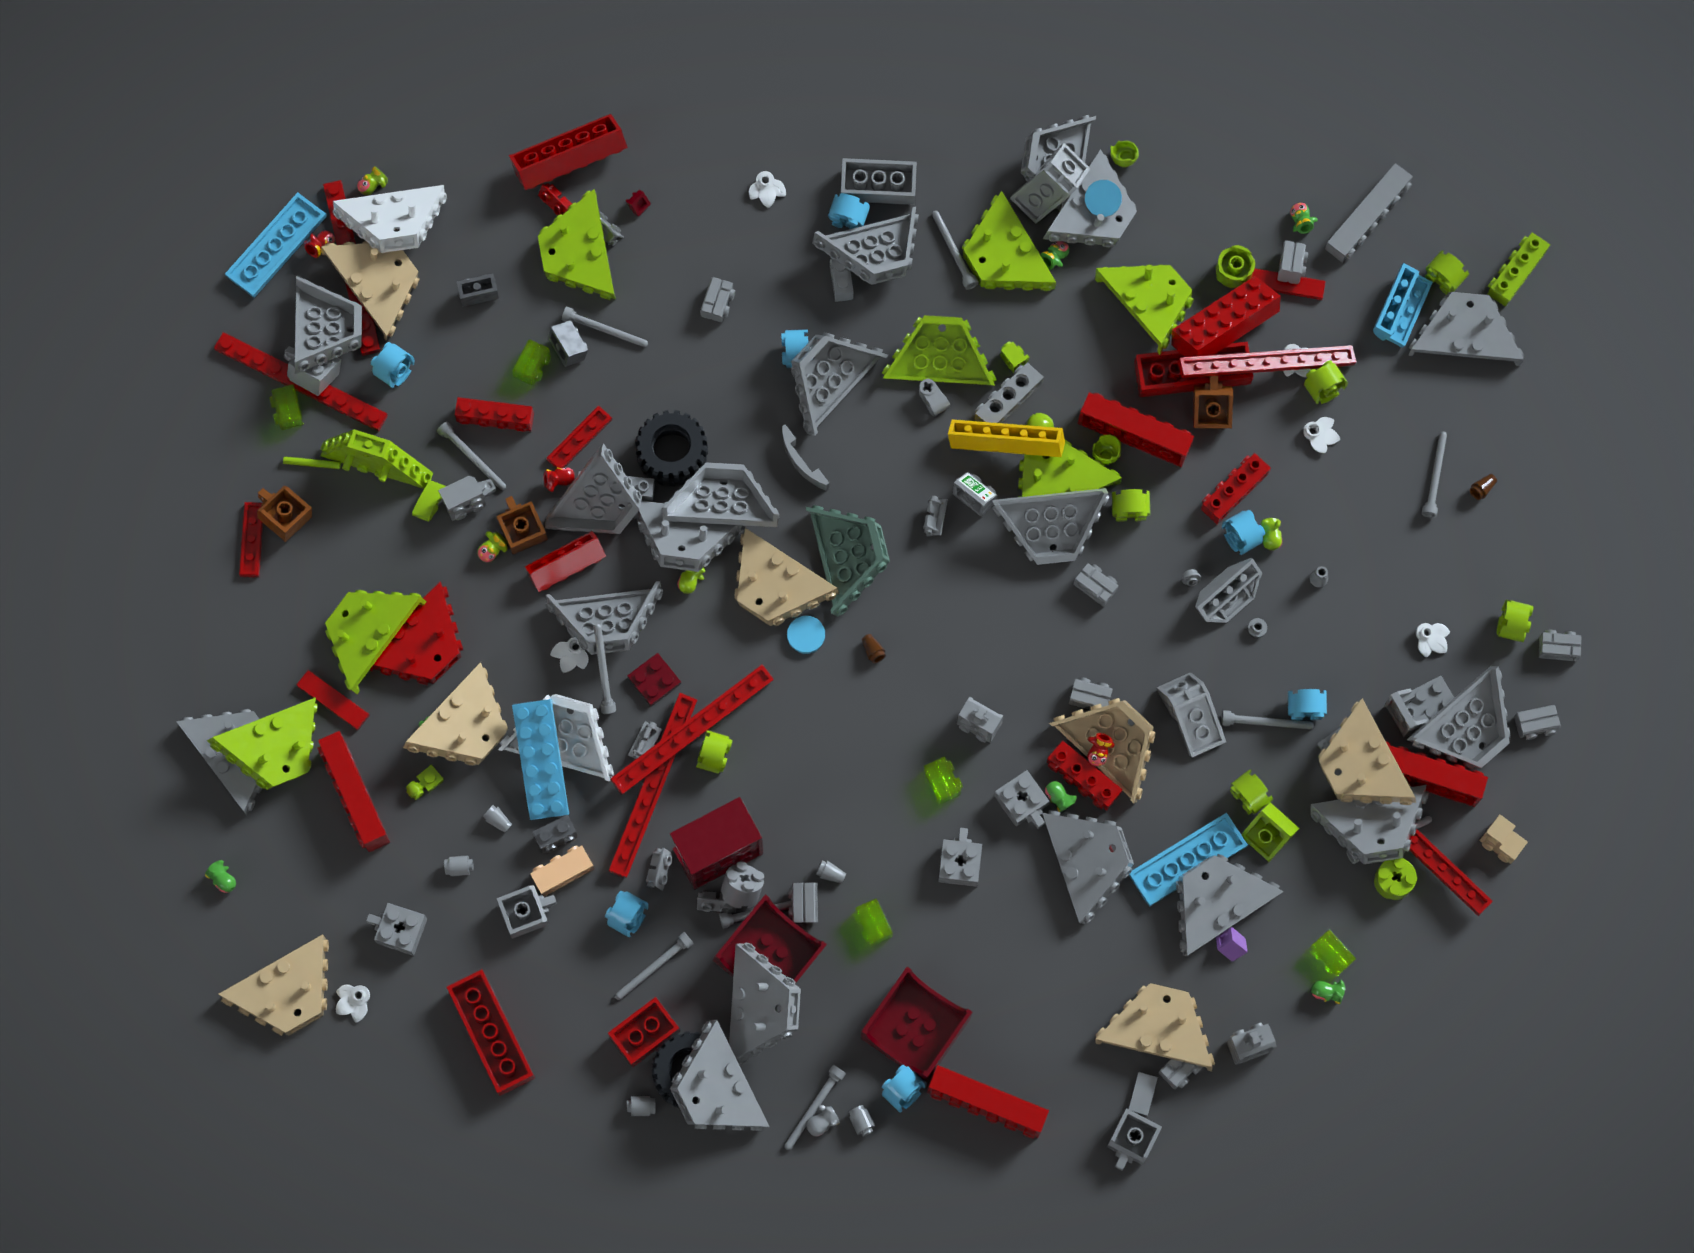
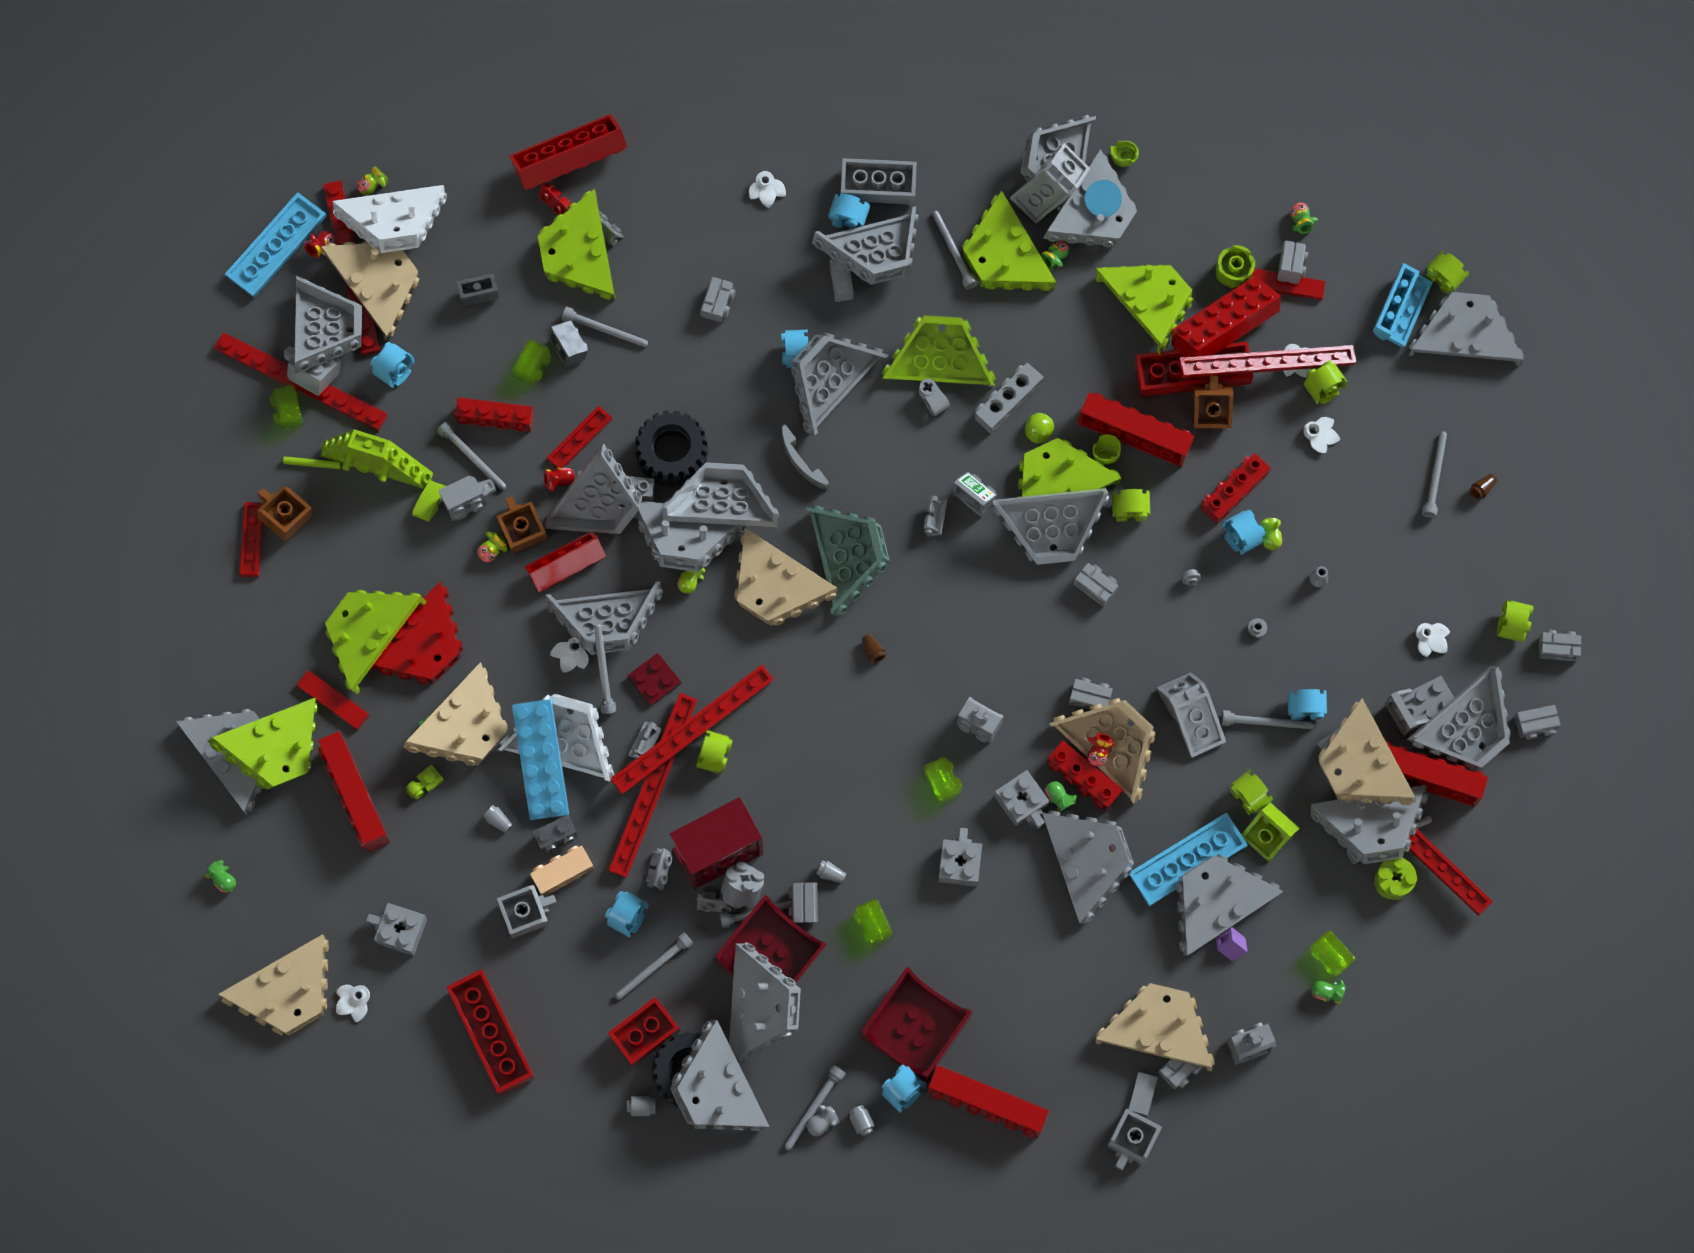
light grey brick [444,855,474,876] -> none
dark red tile [626,190,651,217] -> none
medium azure tile [787,616,825,654] -> none
yellow brick [948,419,1065,457] -> none
lime brick [1000,341,1029,373] -> none
light grey wedge [1195,558,1262,623] -> none
light grey brick [1325,163,1413,262] -> none
tan brick [1479,815,1528,864] -> none
lime brick [1487,232,1550,307] -> none

